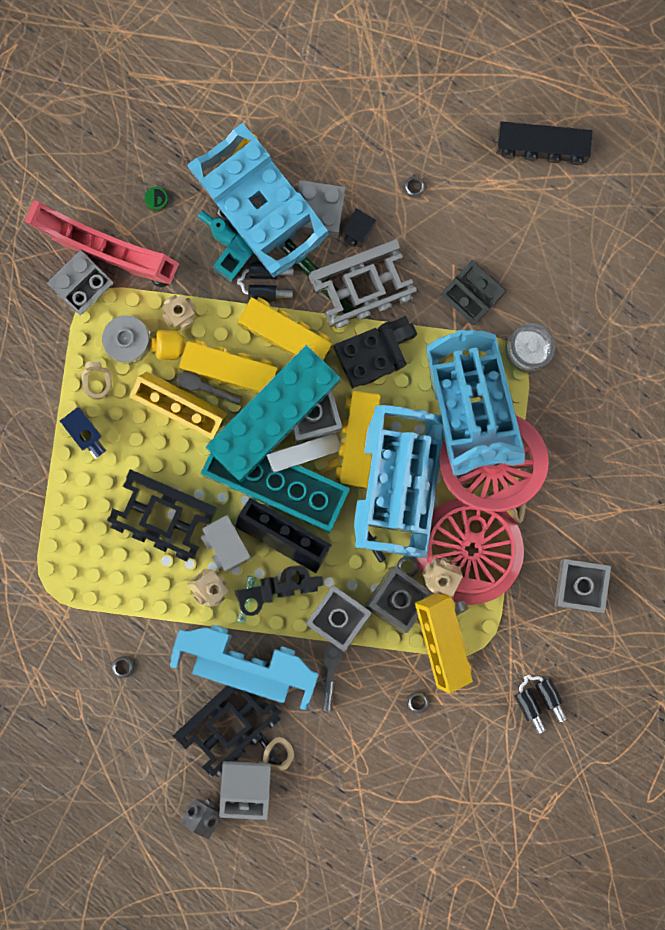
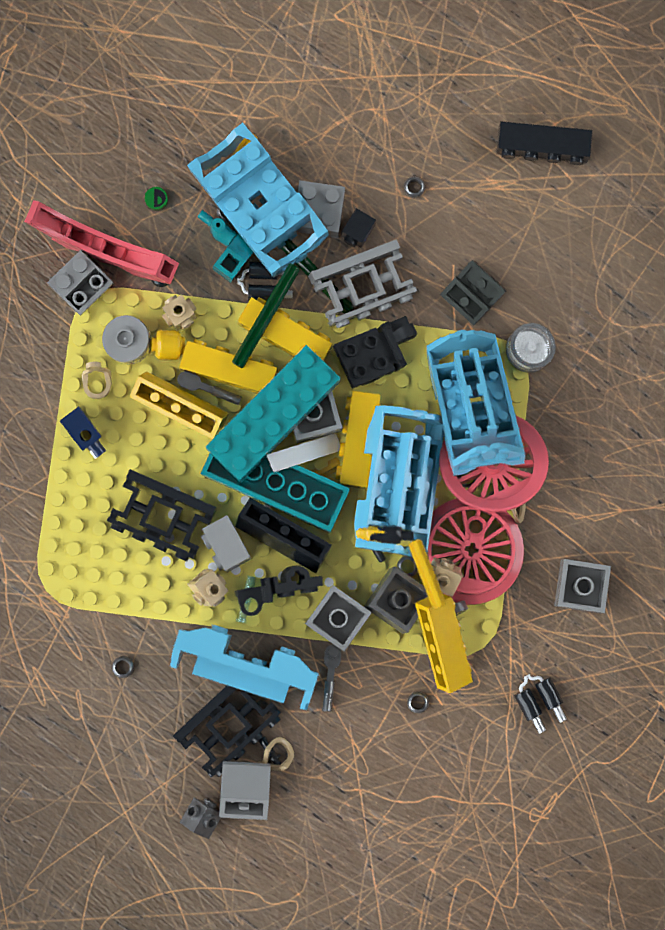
none -> dark green axle [232,263,300,368]
none -> black piece [356,525,414,544]
none -> yellow axle [408,539,446,609]

